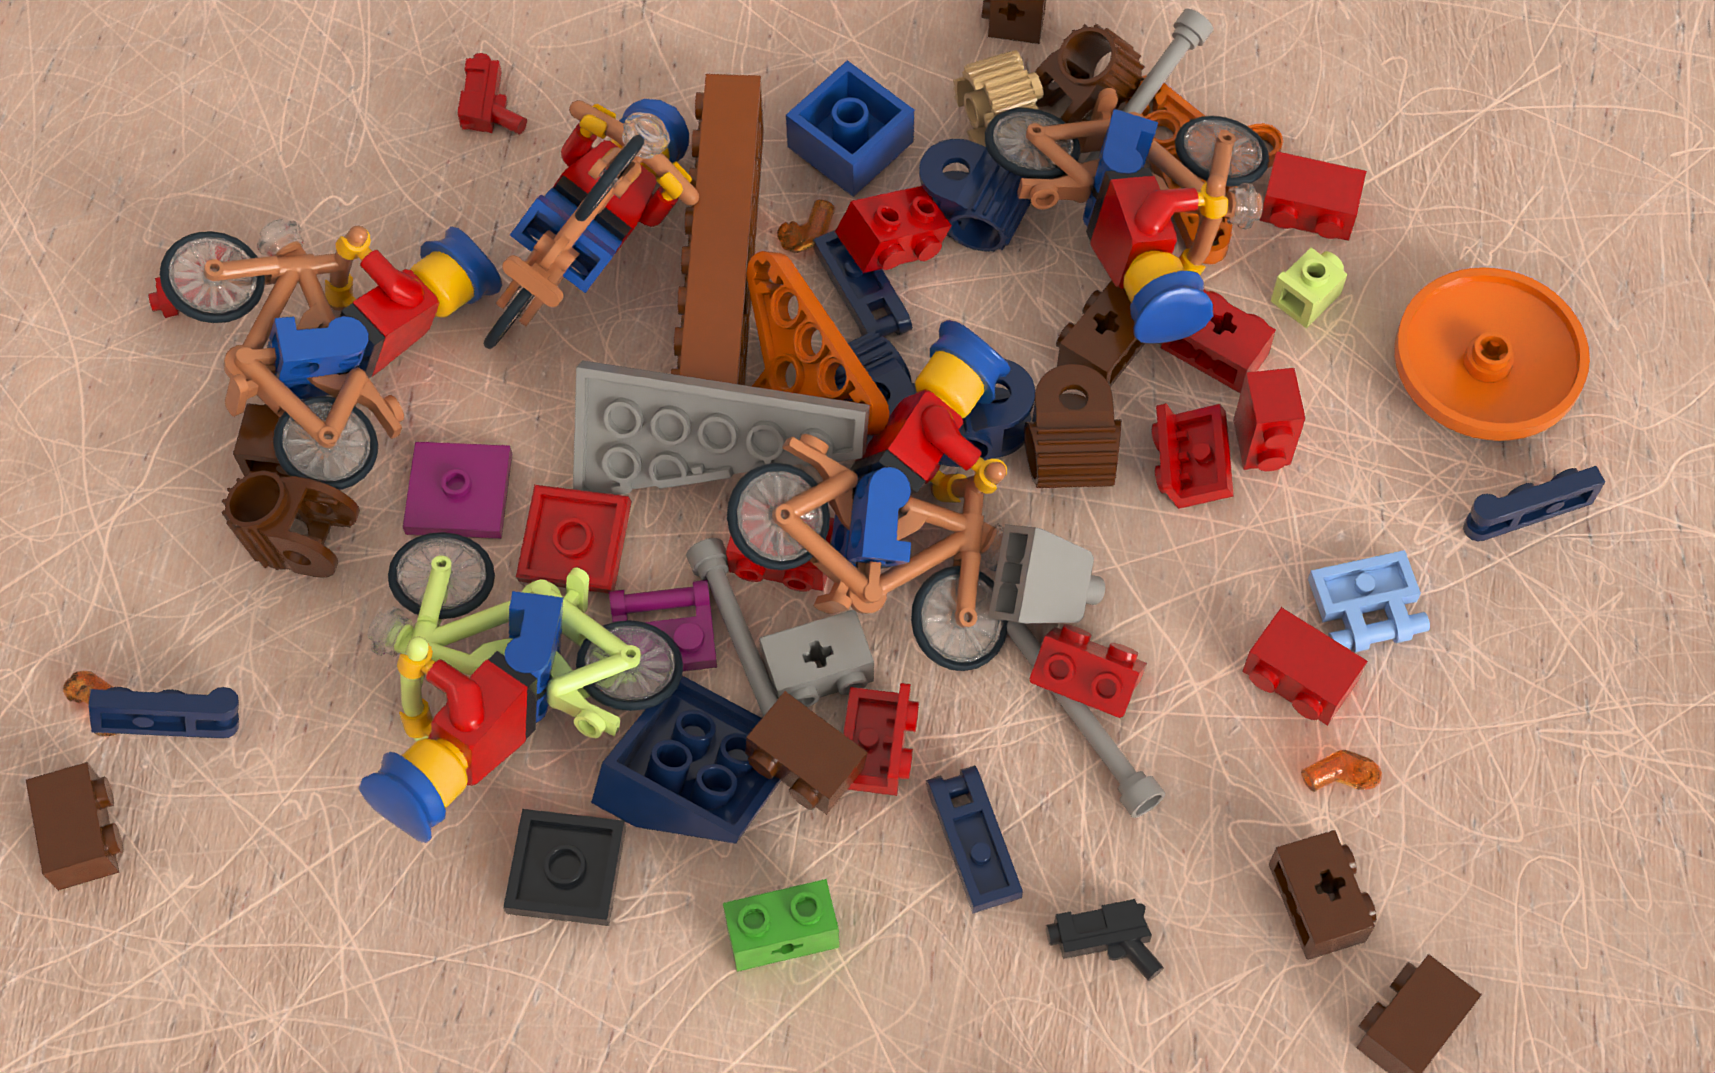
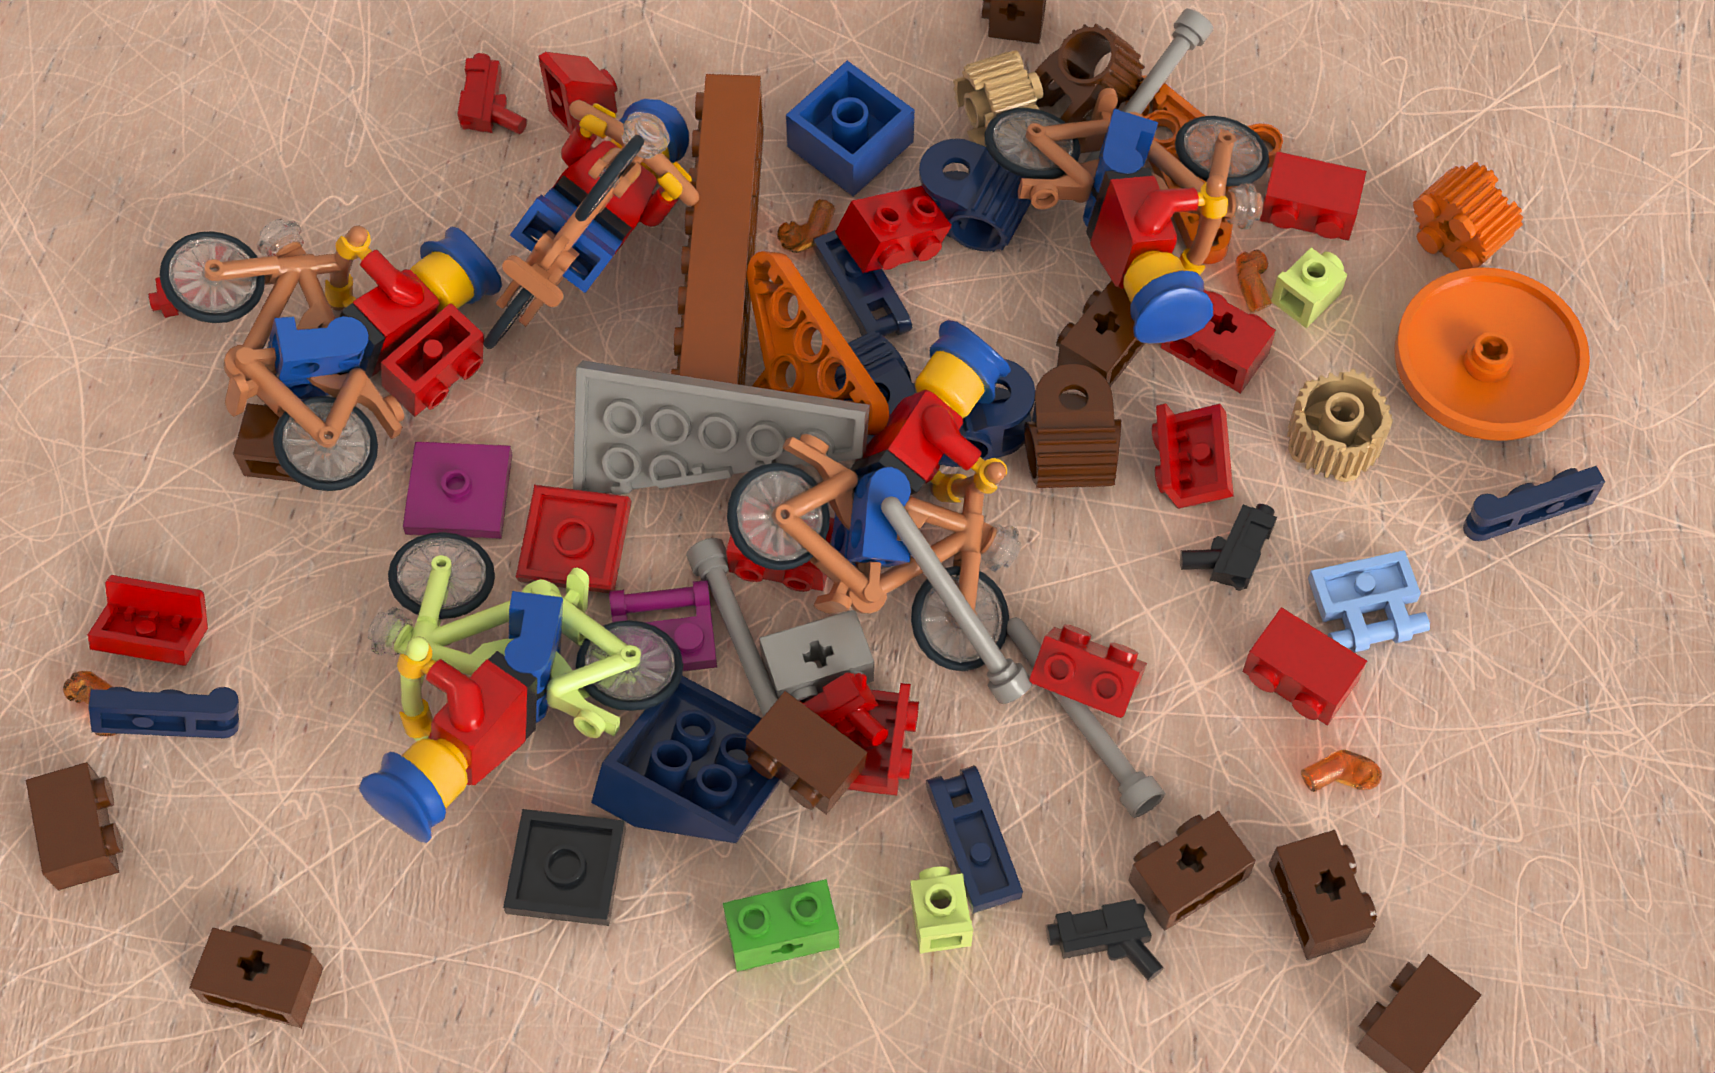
reddish brown piece [222,469,360,578] -> none
light grey torso [988,524,1105,624] -> none
red brick [1233,368,1306,471] -> none
none -> red bracket [87,575,208,666]
none -> reddish brown brick [189,925,324,1029]
none -> red brick [381,303,485,417]
none -> red slope [538,51,618,134]
none -> red piece [799,672,888,746]
none -> light grey piece [881,496,1032,704]
none -> yellowish green brick [910,867,973,954]
none -> reddish brown brick [1128,810,1256,931]
none -> black piece [1180,504,1277,591]
none -> clear orange arm [1235,249,1272,313]
none -> tan brick [1287,368,1393,483]
none -> orange brick [1413,162,1523,270]

